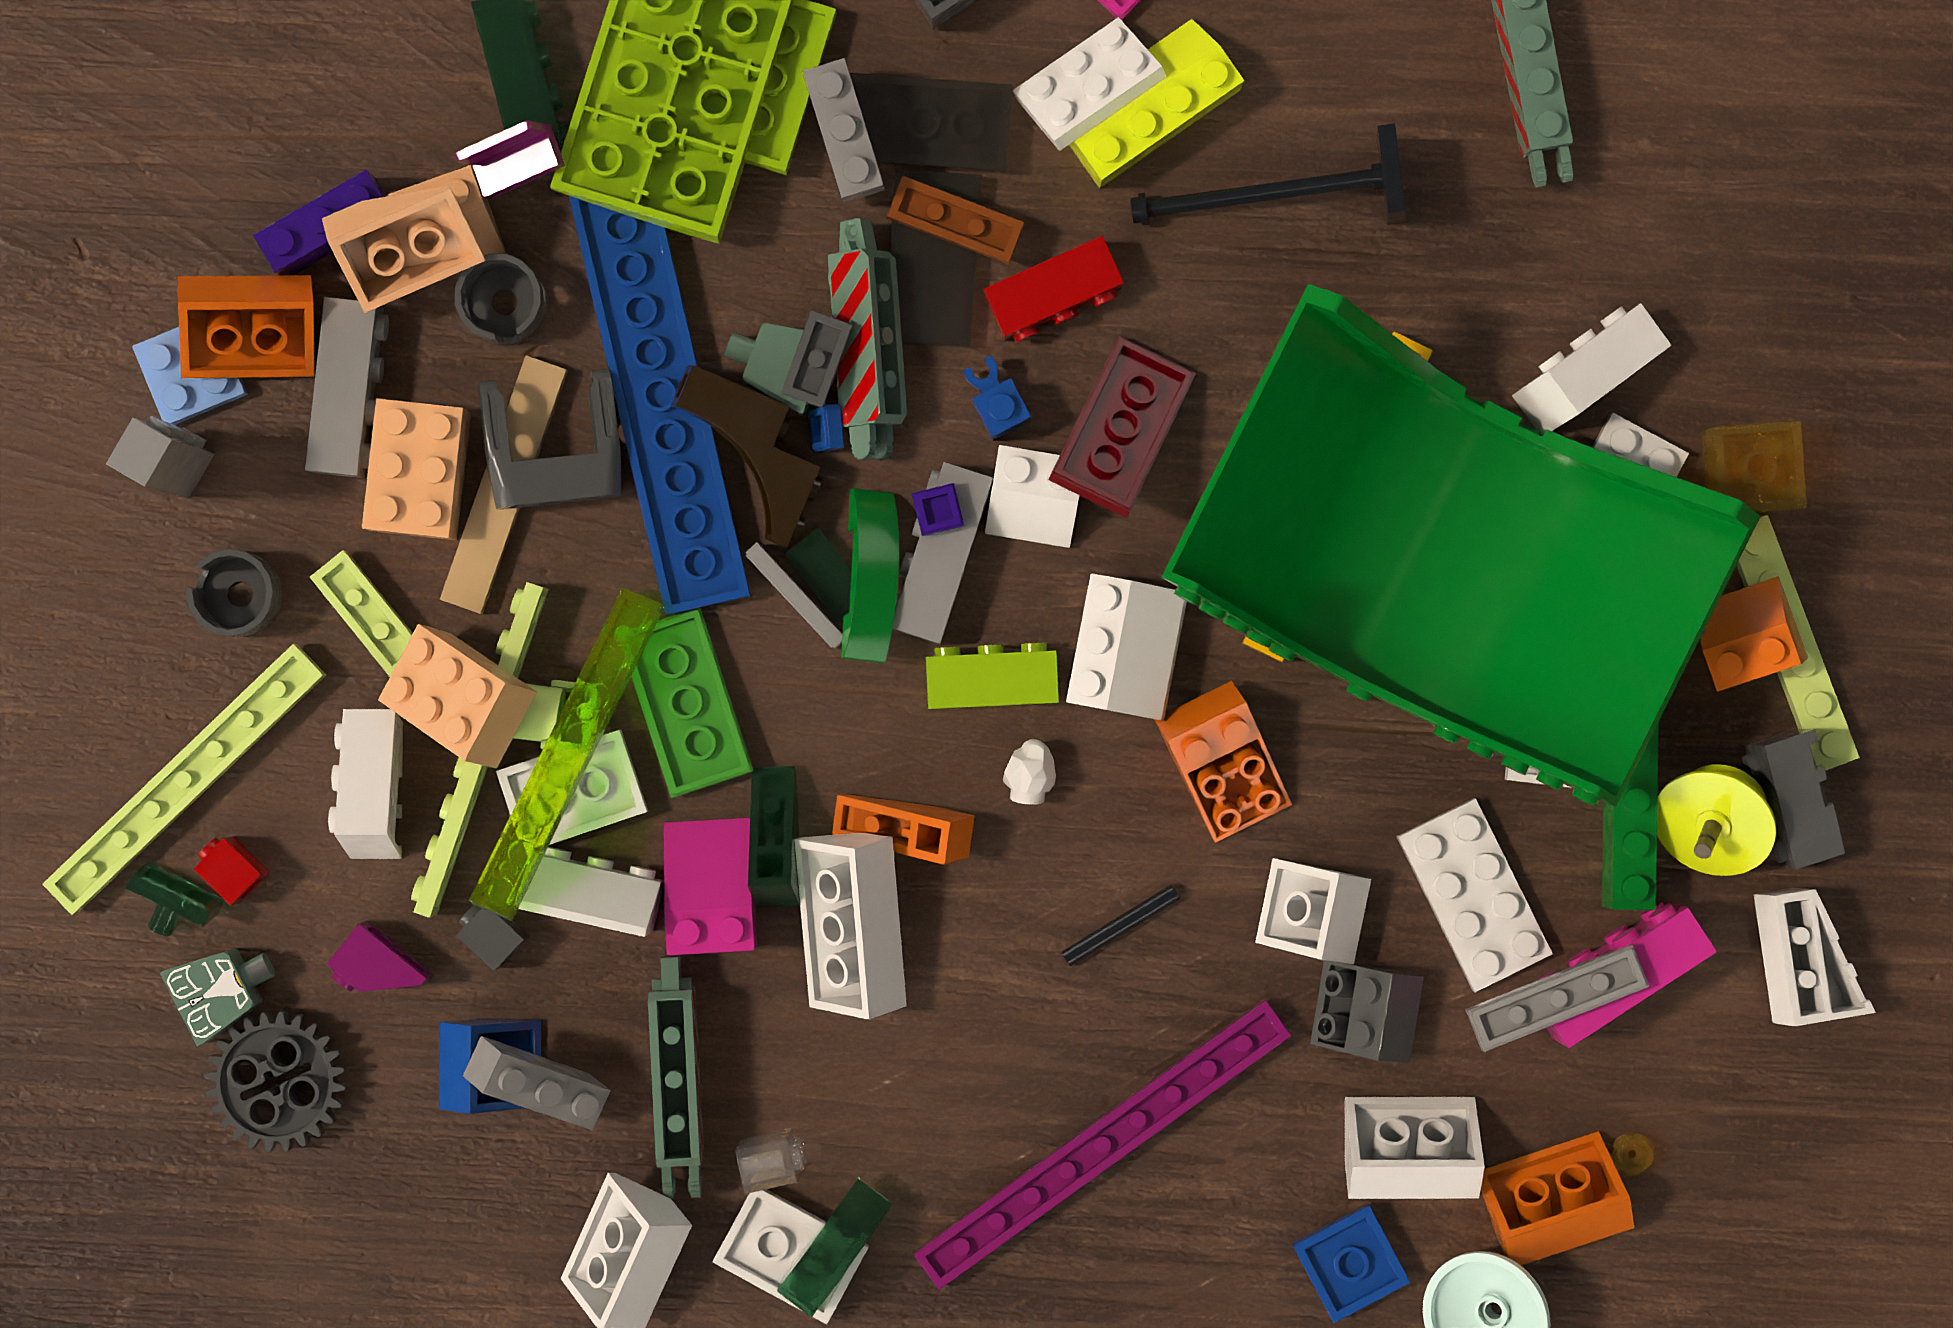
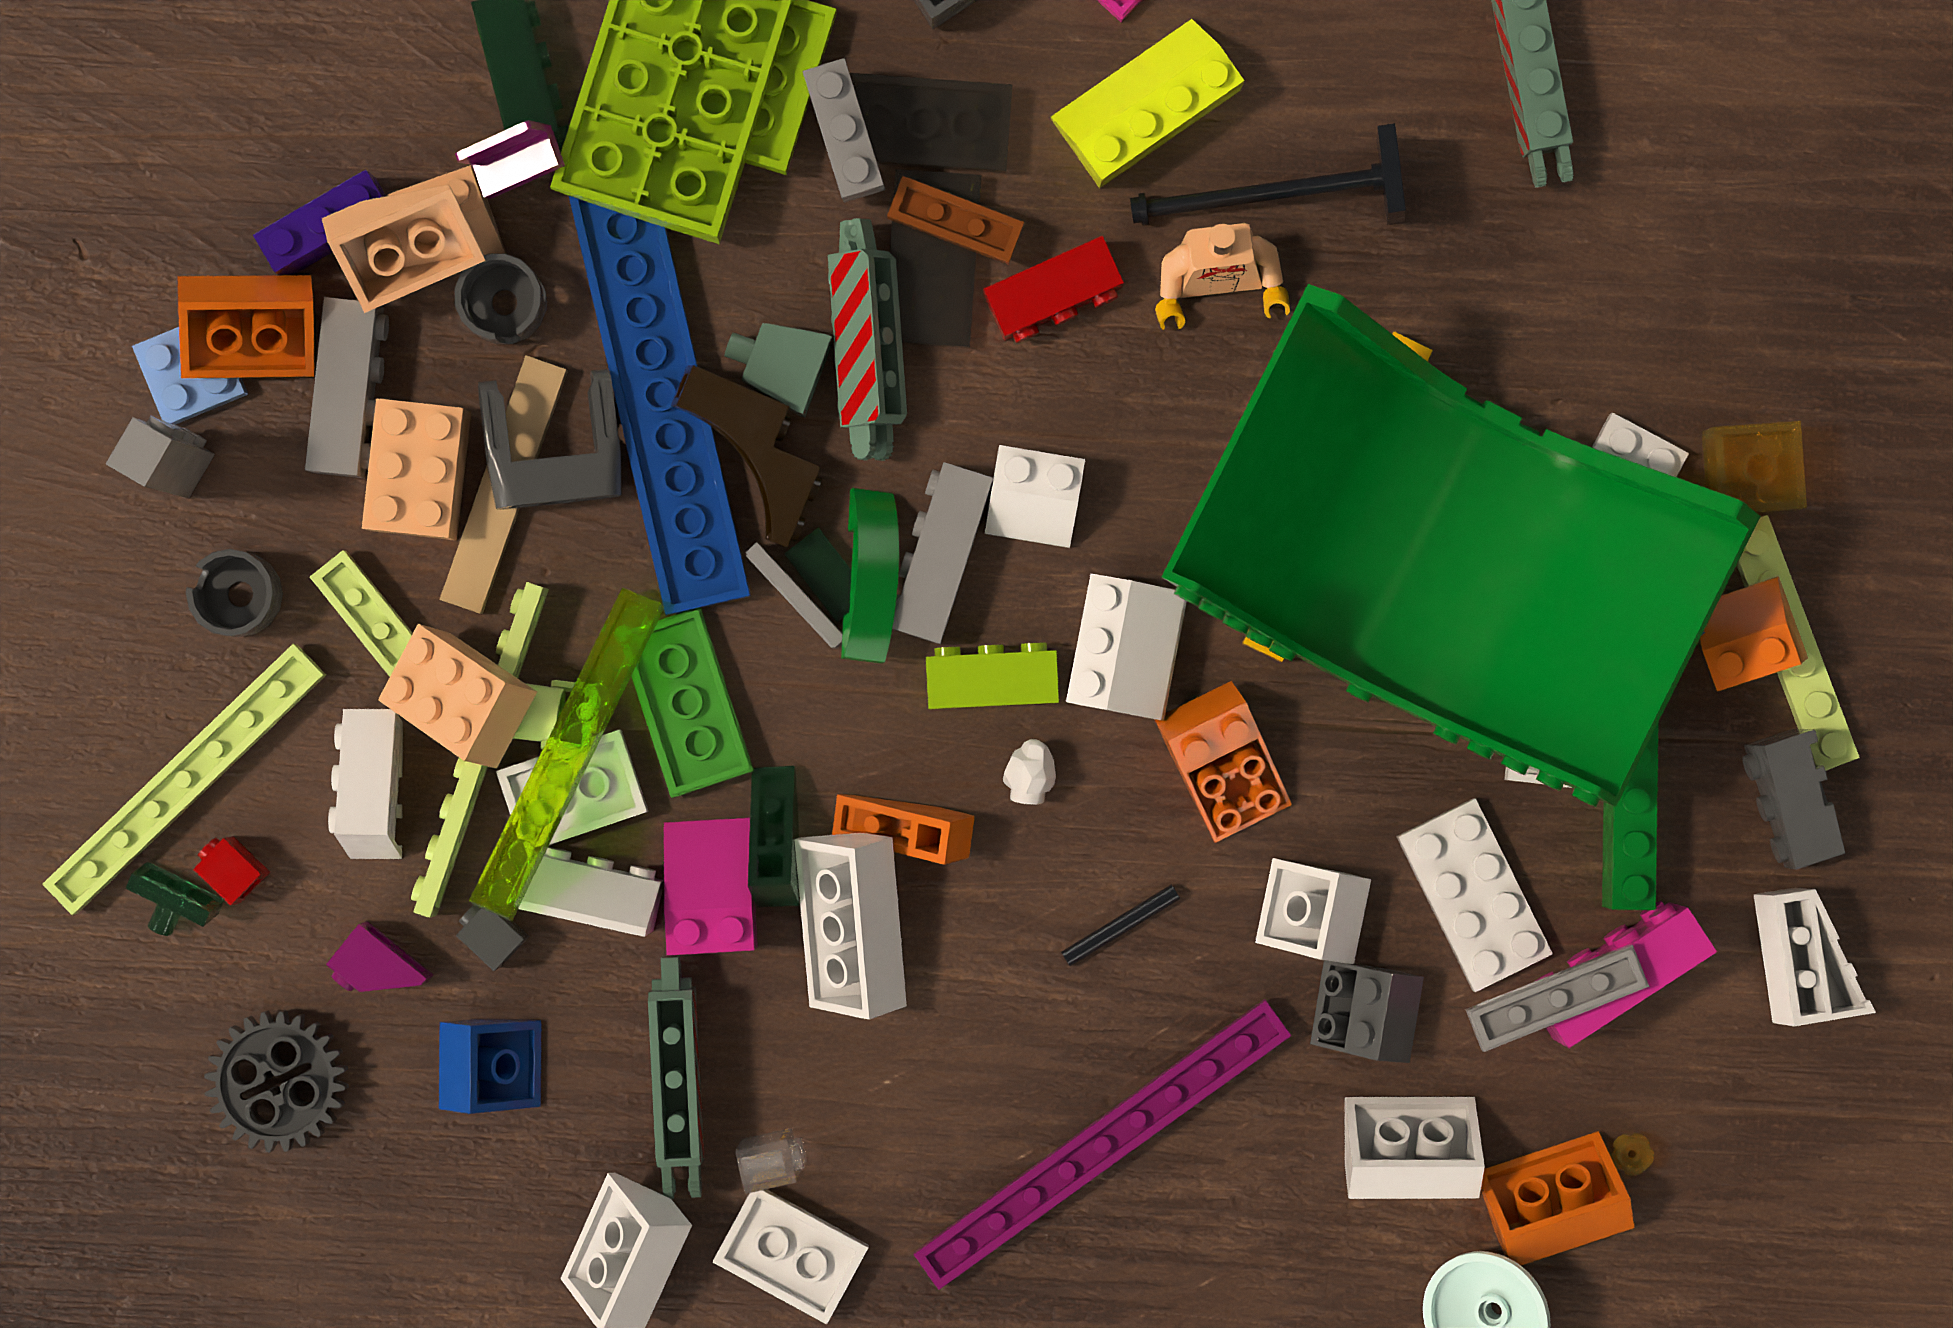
sand green torso [160,948,275,1047] -> none
light grey brick [463,1036,611,1130] -> none
clear green slope [776,1178,893,1318] -> none
dark grey plate [781,310,853,409] -> none
blue tile [808,404,844,453] -> none
dark purple tile [911,483,964,536] -> none
blue brick [963,355,1031,441] -> none
white plate [1012,17,1167,151] -> none
dark red tile [1048,336,1196,518] -> none
blue plate [1291,1203,1410,1323] -> none
white wedge [1512,303,1671,436] -> none
neon yellow piece [1657,764,1777,876] -> none
none -> light nougat torso [1155,223,1290,330]

